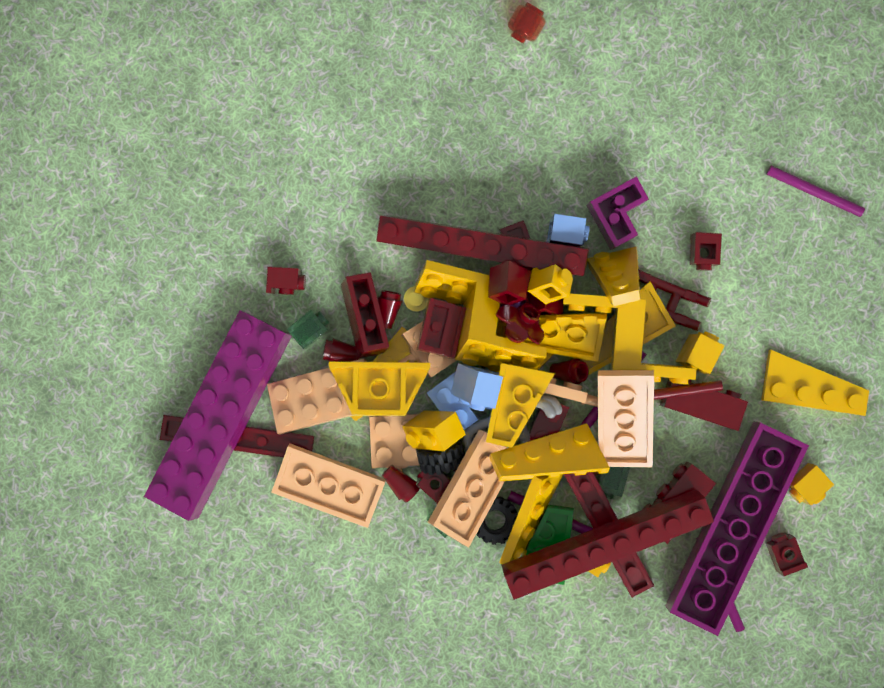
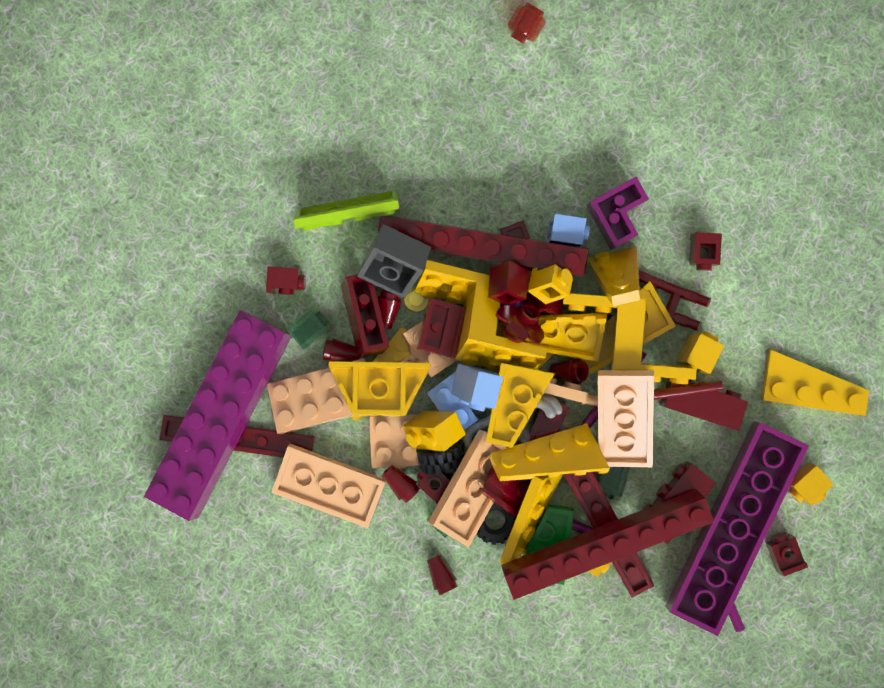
magenta bar [766,165,865,217] -> none
none -> lime piece [293,190,399,231]
none -> dark grey brick [357,224,431,298]
none -> dark red cone [427,554,458,595]
none -> dark red plate [479,465,531,517]

